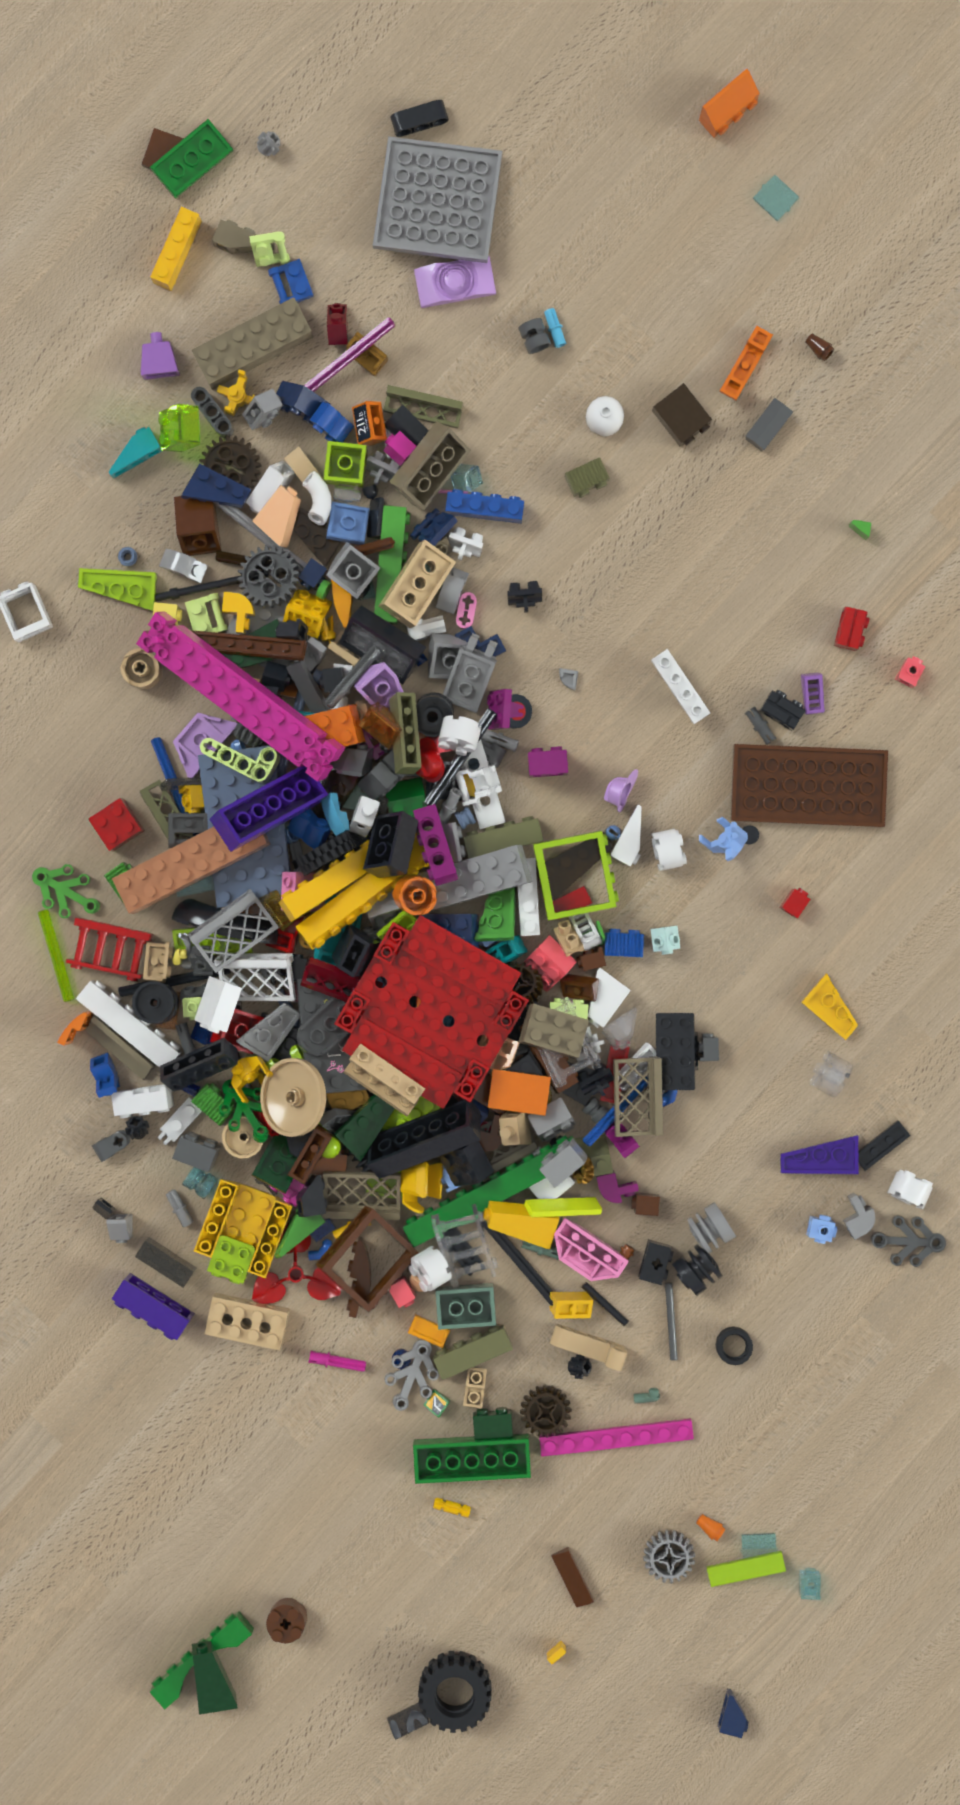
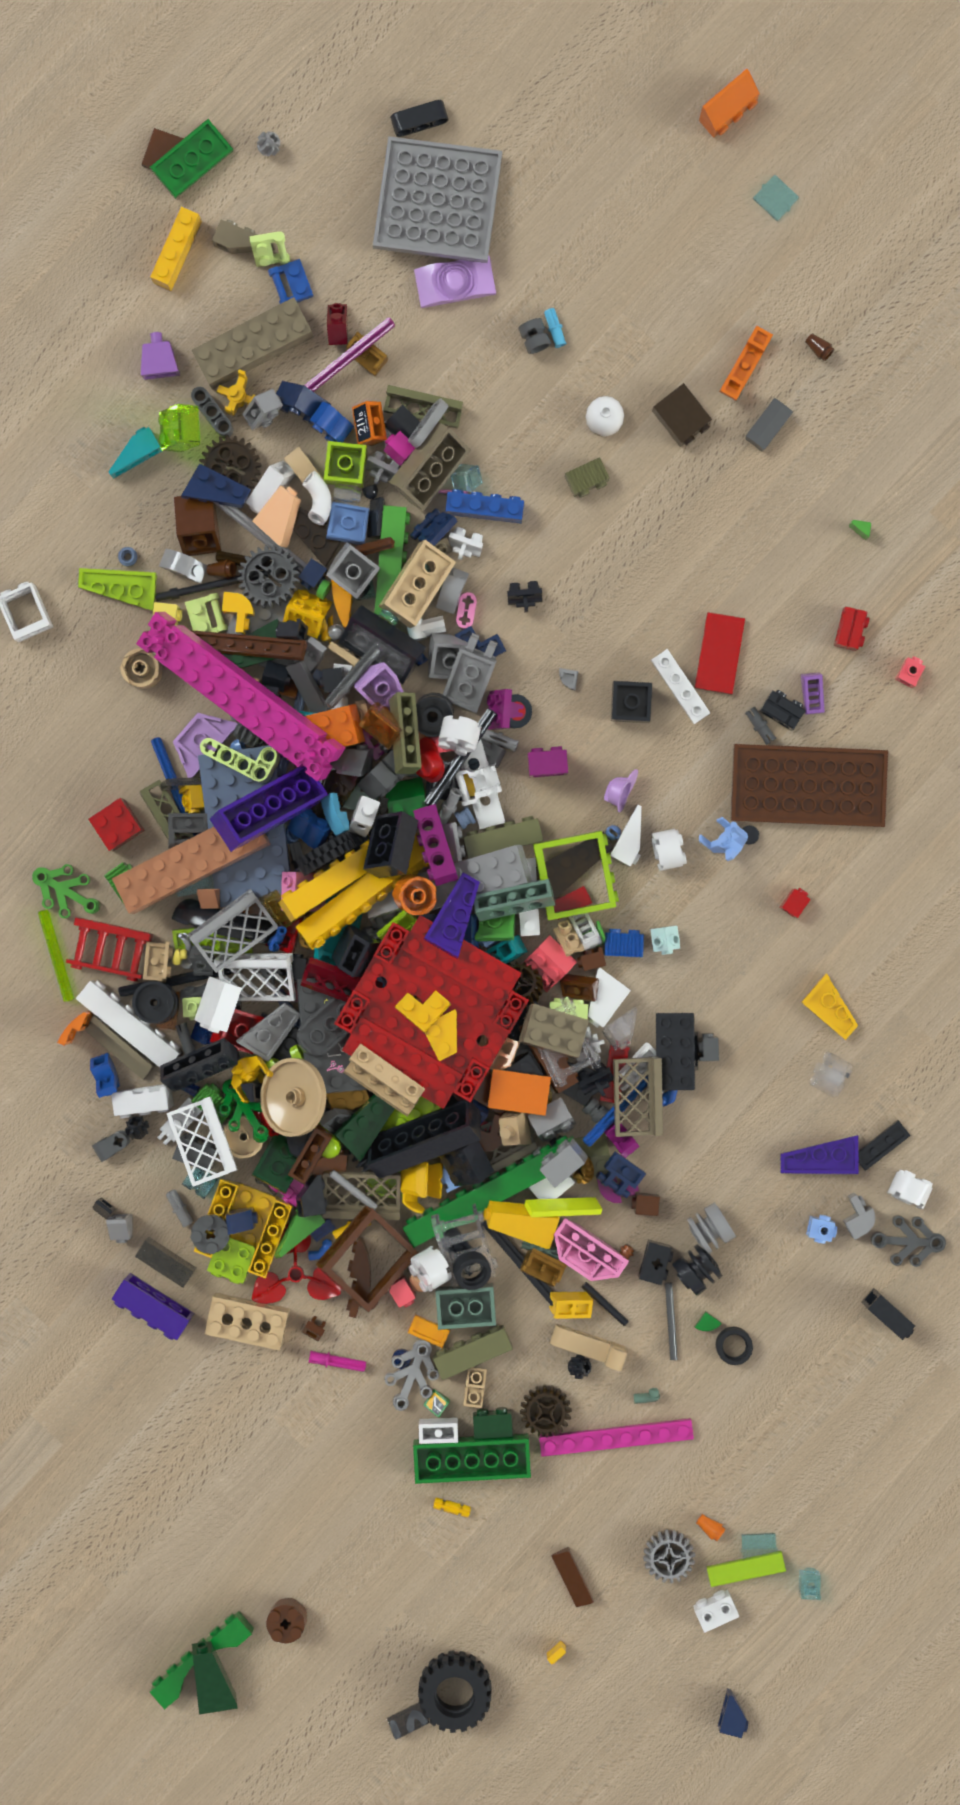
none -> white fence [166,1097,238,1187]
none -> dark grey plate [190,1214,230,1254]
none -> nougat slope [197,889,220,909]
none -> reddish brown cone [207,559,237,579]
none -> dark blue slope [226,1207,258,1235]
none -> black slope [241,1083,262,1103]
none -> blue arm [268,926,287,952]
none -> reddish brown tile [302,1316,326,1341]
none -> light grey hinge [328,624,345,641]
none -> light grey bar [329,1170,378,1210]
none -> clear light blue tile [378,609,398,626]
none -> yellow plate [395,990,451,1033]
none -> light grey beam [408,398,448,448]
none -> white brick [419,1418,458,1444]
none -> dark purple wing [424,872,480,959]
none -> yellow wing [425,1009,457,1061]
none -> black tyre [453,1251,491,1290]
none -> sand green brick [474,879,555,921]
none -> pearl gold hinge [520,1248,567,1287]
none -> dark blue plate [596,1151,646,1198]
none -> black brick [611,681,652,723]
none -> white brick [693,1590,739,1633]
none -> red tile [694,612,745,695]
none -> green tile [694,1311,722,1331]
none -> black brick [861,1288,915,1340]

